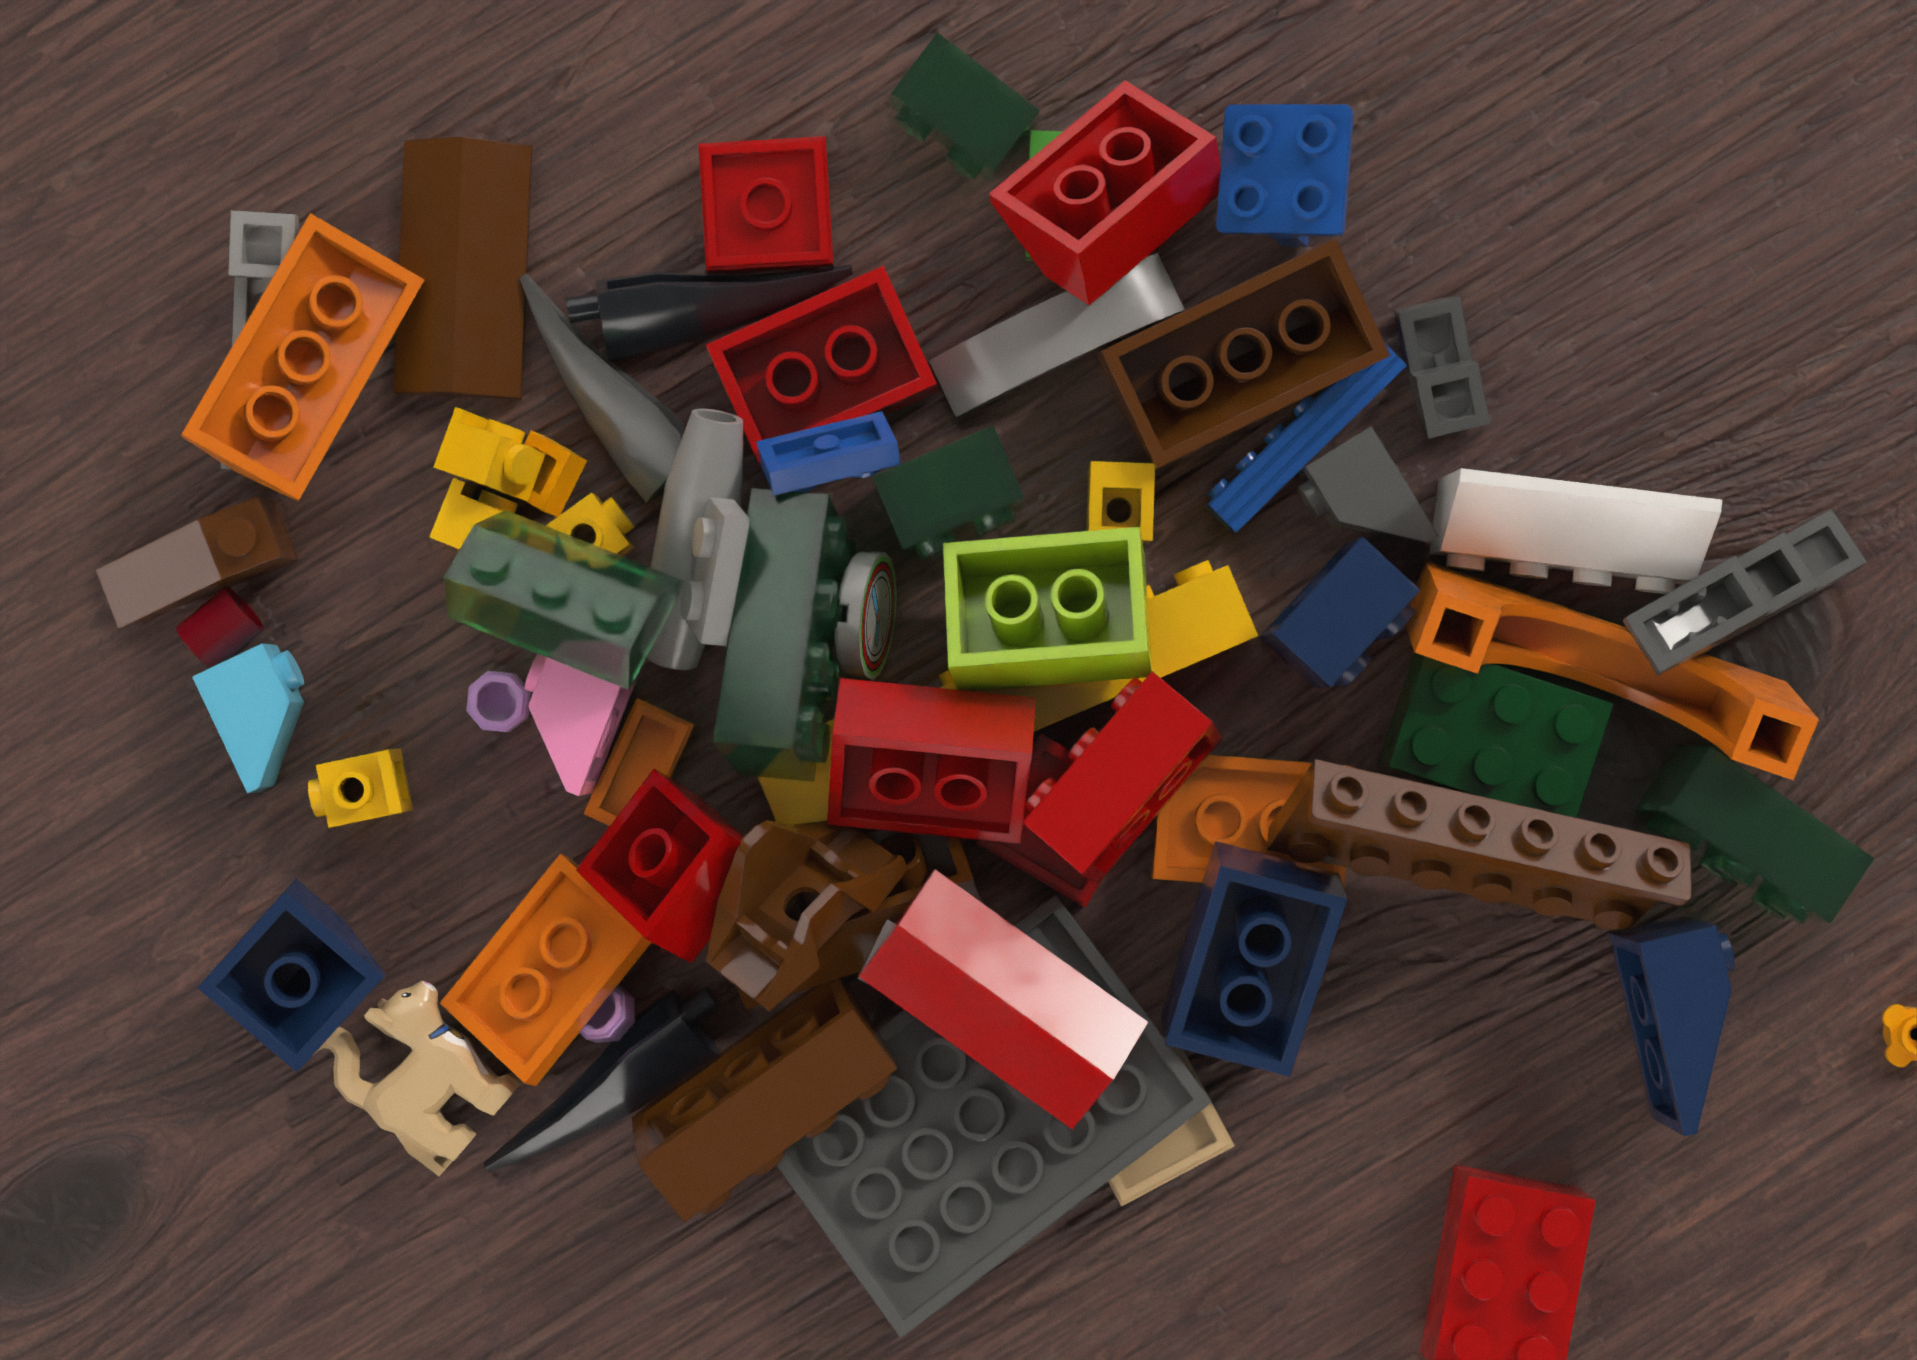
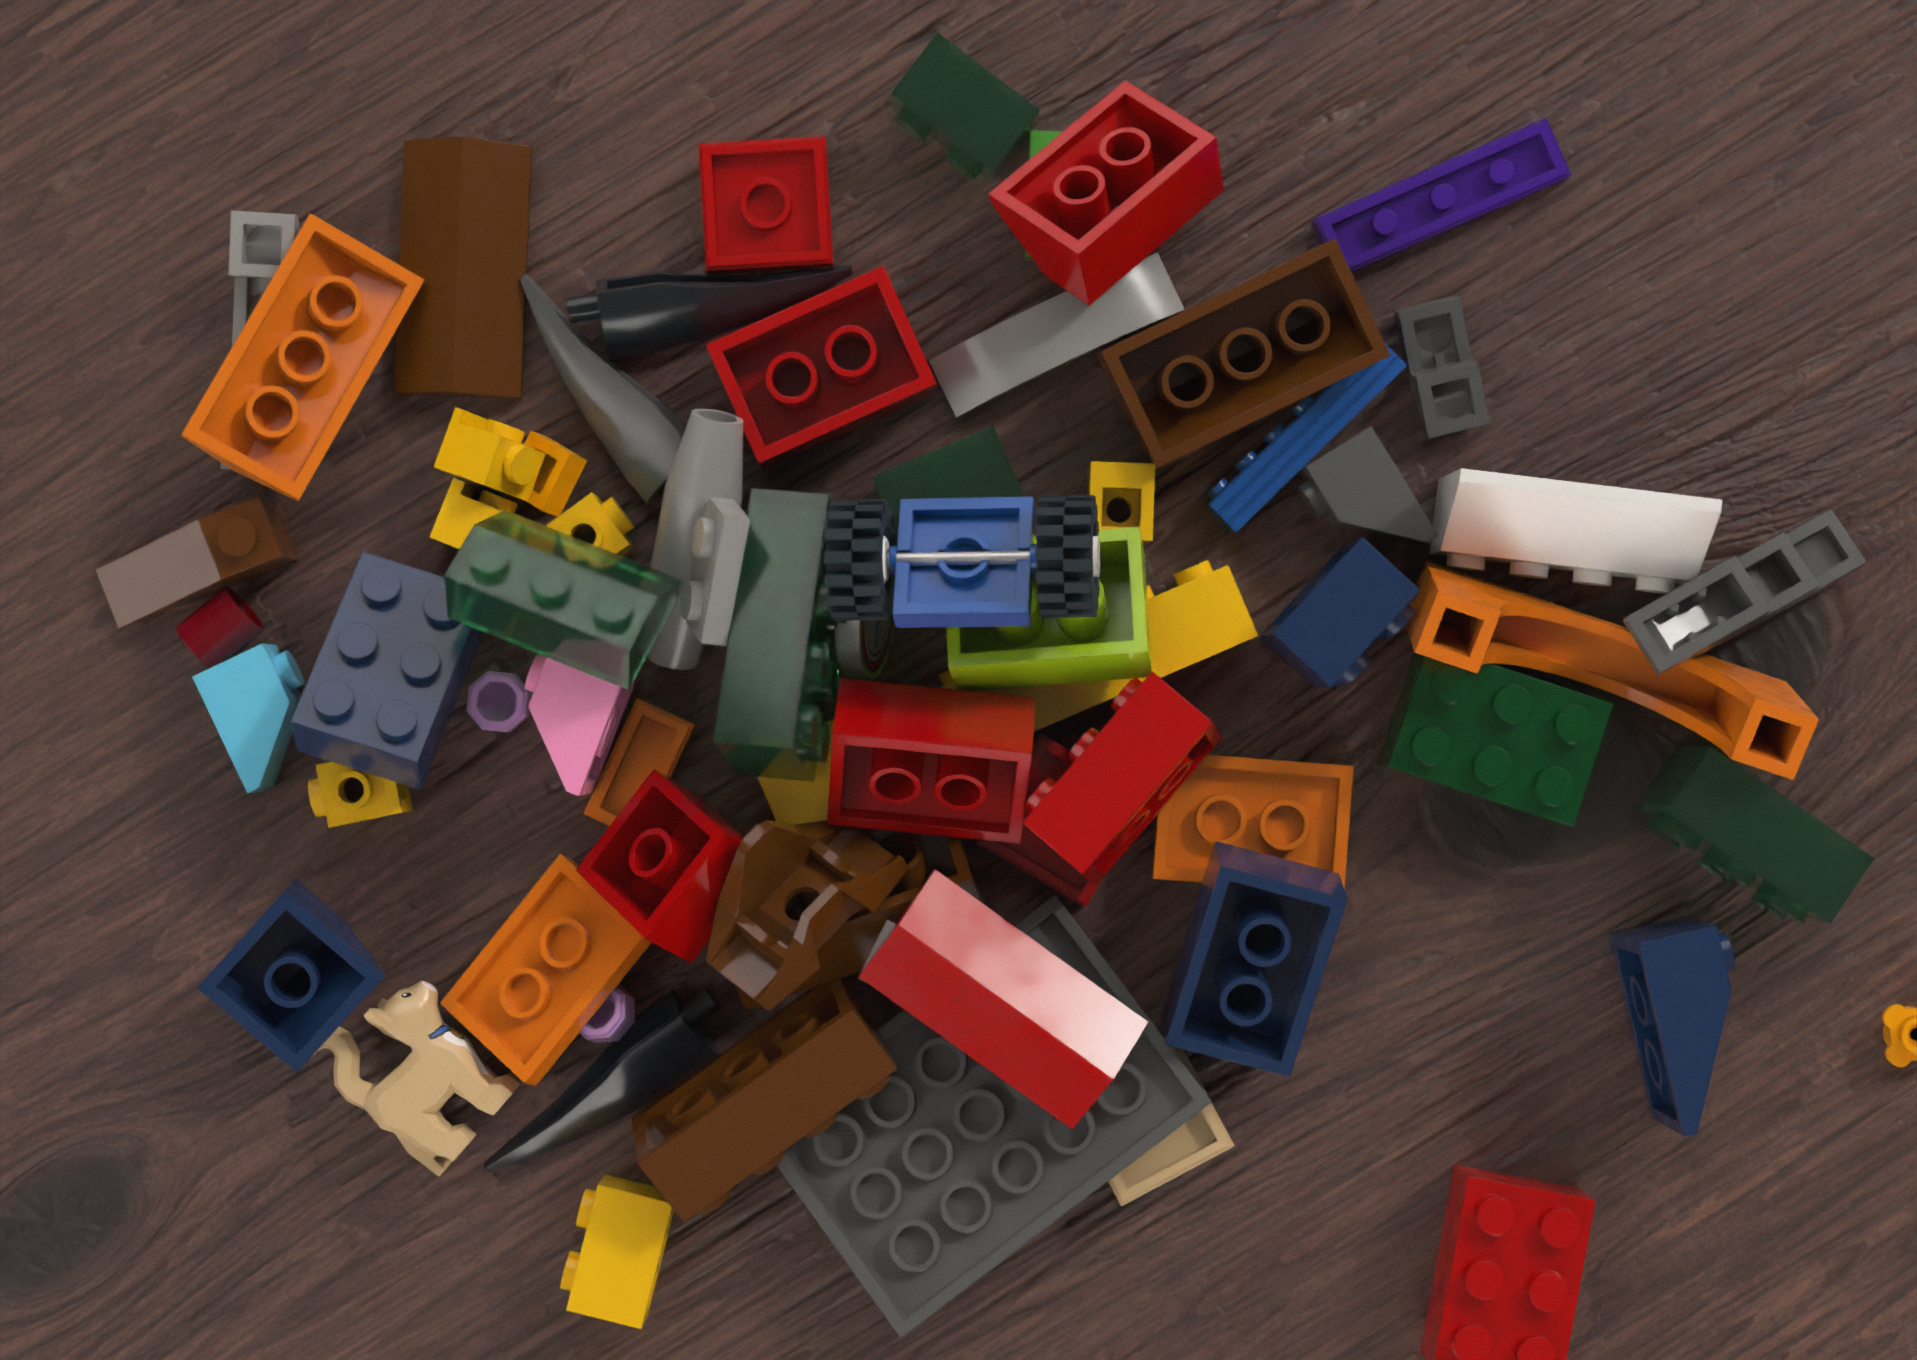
blue plate [756,411,901,496] -> none
blue bracket [1216,104,1354,247] -> none
reddish brown bracket [1267,759,1691,930] -> none
none -> dark blue brick [291,551,488,790]
none -> yellow brick [560,1174,674,1329]
none -> plate [824,495,1100,628]
none -> dark purple tile [1312,118,1572,273]

